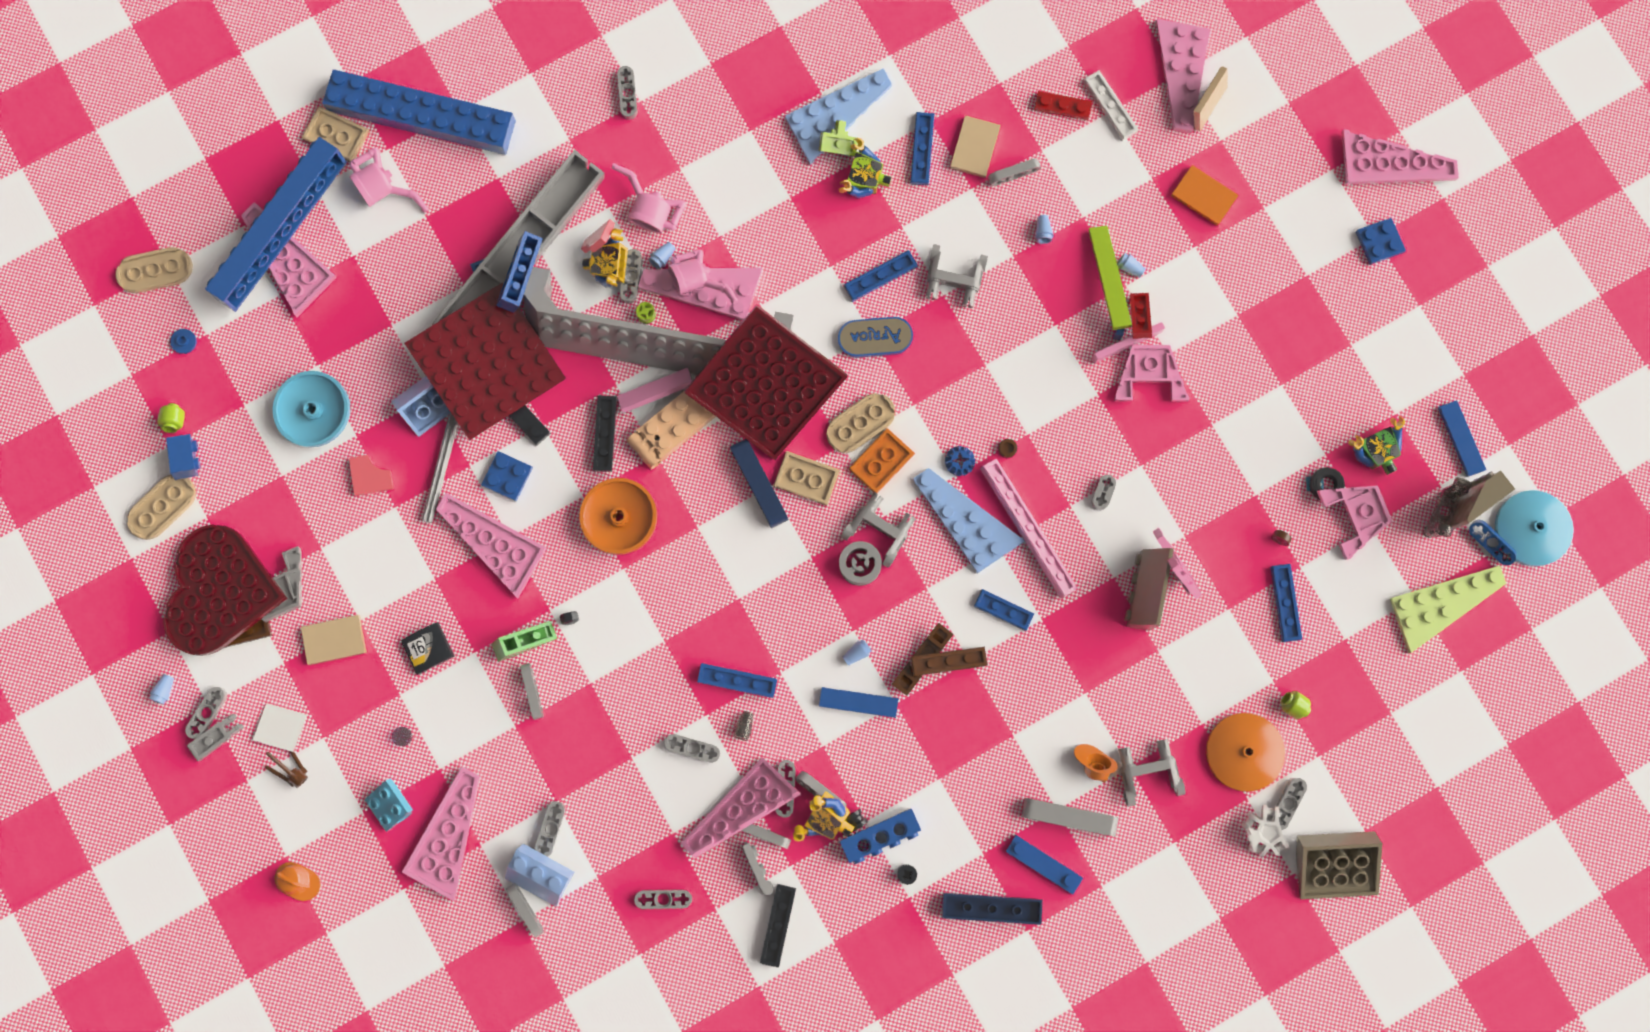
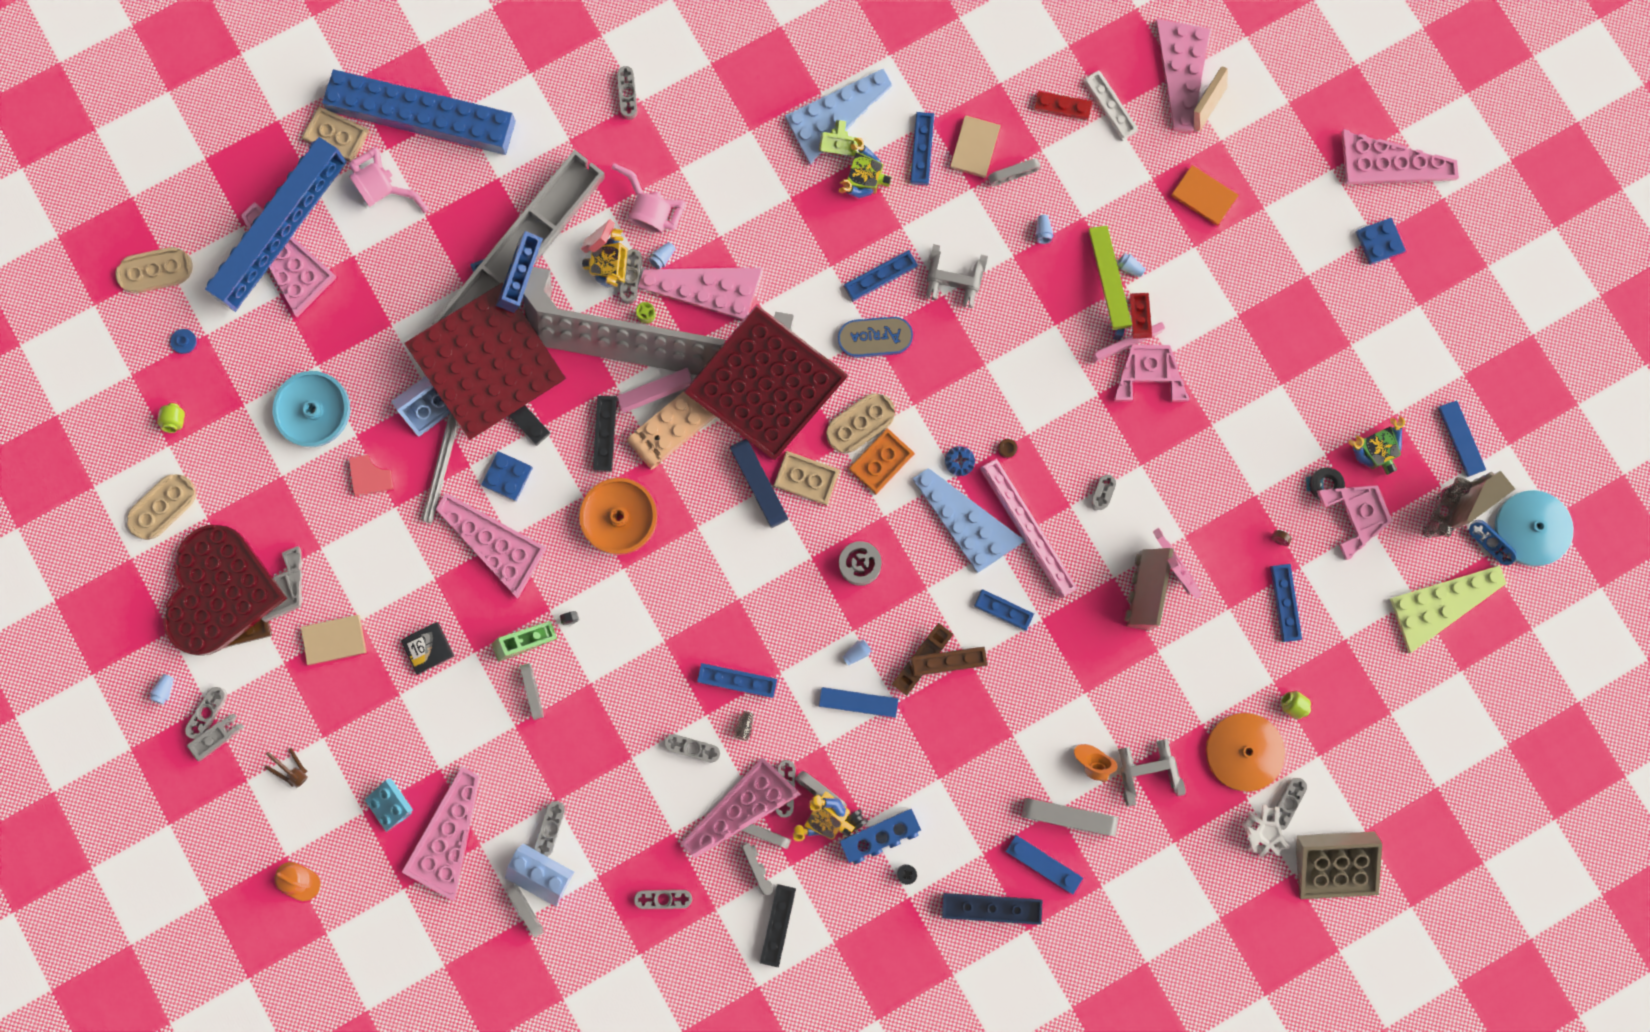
blue brick [166,434,201,480] -> none
white sticker [253,703,307,752] -> none
tile [392,727,413,747] -> none
bright pink piece [668,249,738,305] -> none
light grey connector [840,492,916,568] -> none

